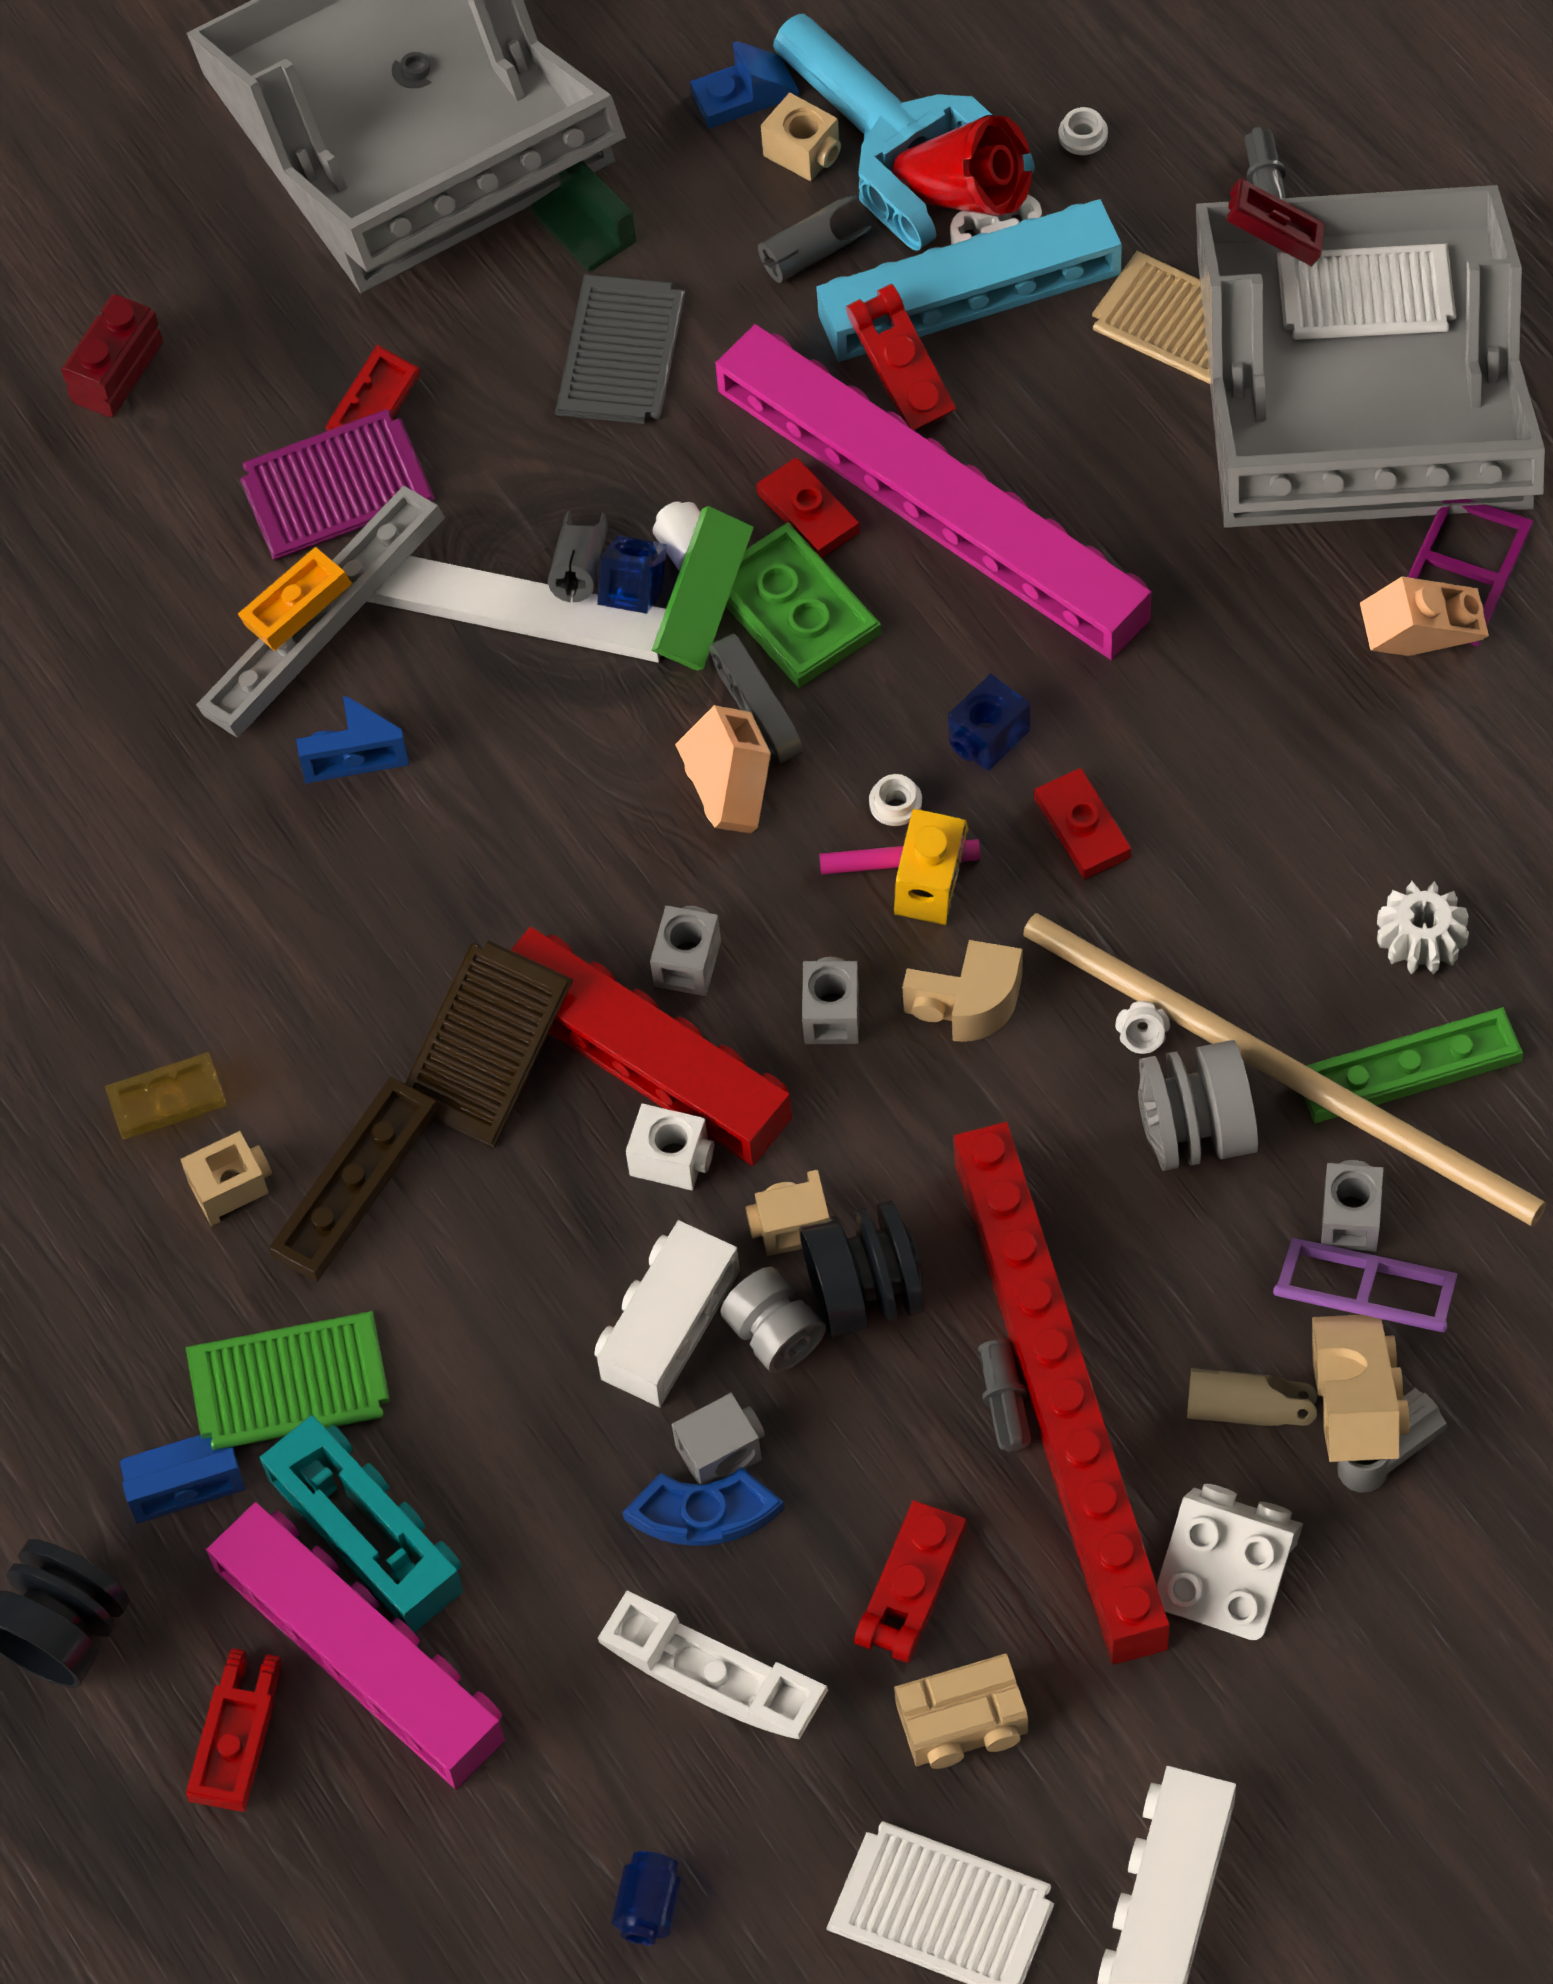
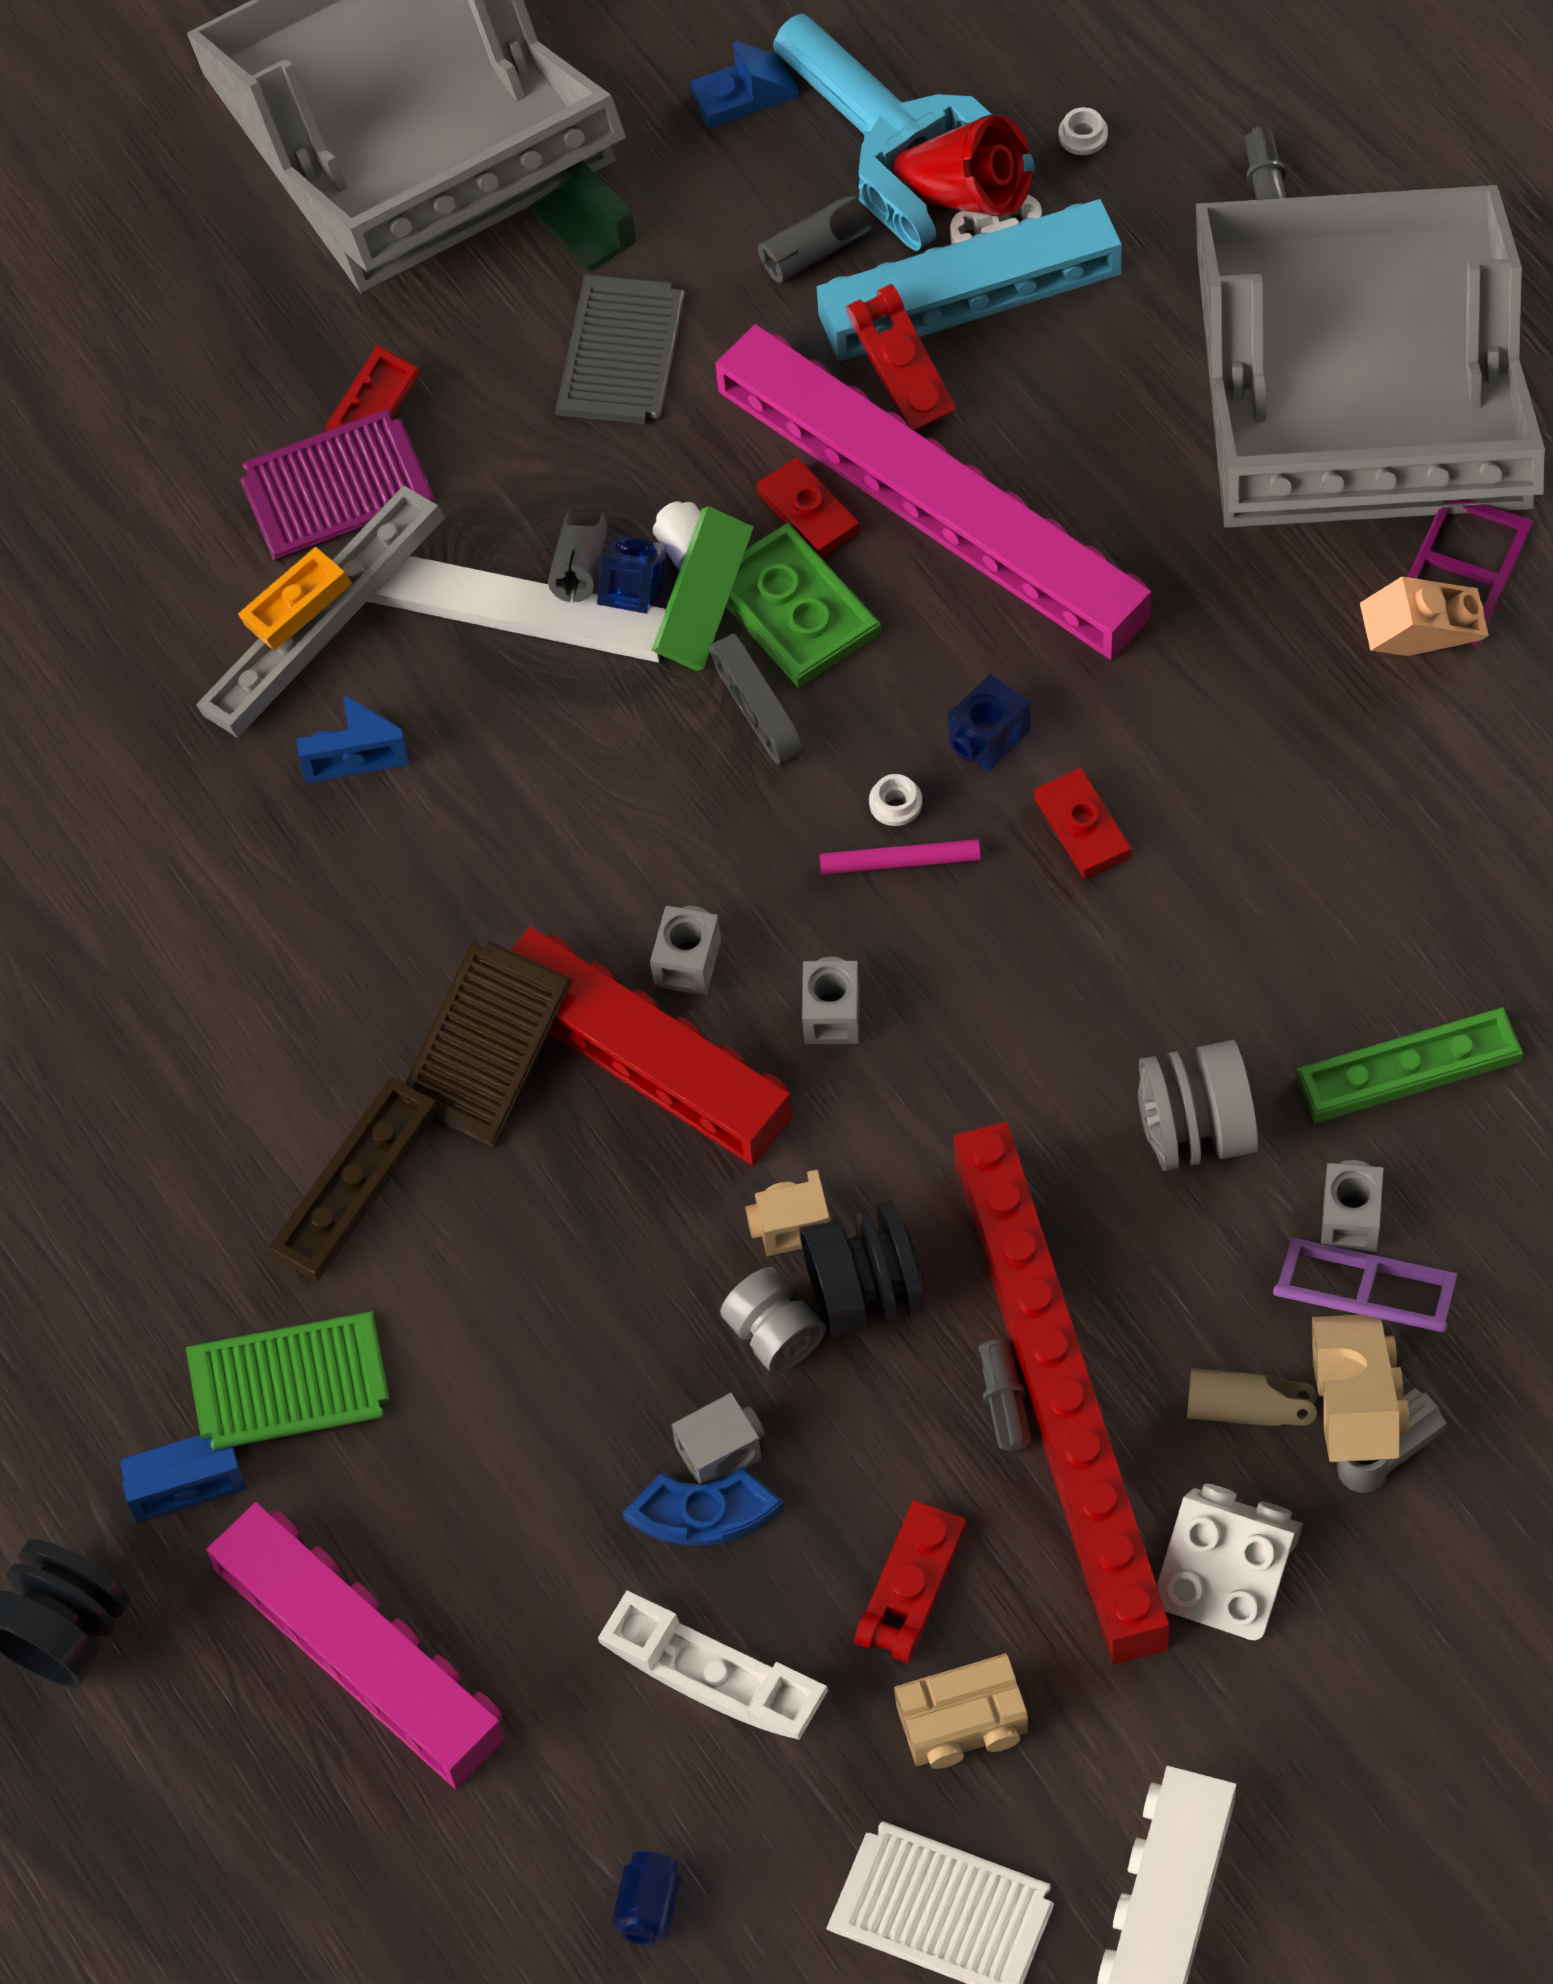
dark red brick [61,294,163,418] -> none
clear yellow plate [105,1052,227,1140] -> none
tan brick [180,1131,273,1226] -> none
red hinge [186,1648,282,1812] -> none
teal brick [259,1415,464,1633] -> none
dark grey plate [392,52,432,88] -> none
white brick [594,1220,740,1408] -> none
white brick [626,1104,714,1191] -> none
light nougat slope [675,705,771,834] -> none
tan brick [761,92,841,182] -> none
yellow torso [894,809,969,926] -> none
tan brick [902,940,1023,1042] -> none
tan piece [1023,913,1546,1227] -> none
tan window [1092,251,1210,384] -> none
white plate [1116,1001,1170,1054] -> none
dark red tile [1226,178,1325,267] -> none
white window [1277,243,1456,340] -> none
white gear [1377,881,1469,975] -> none

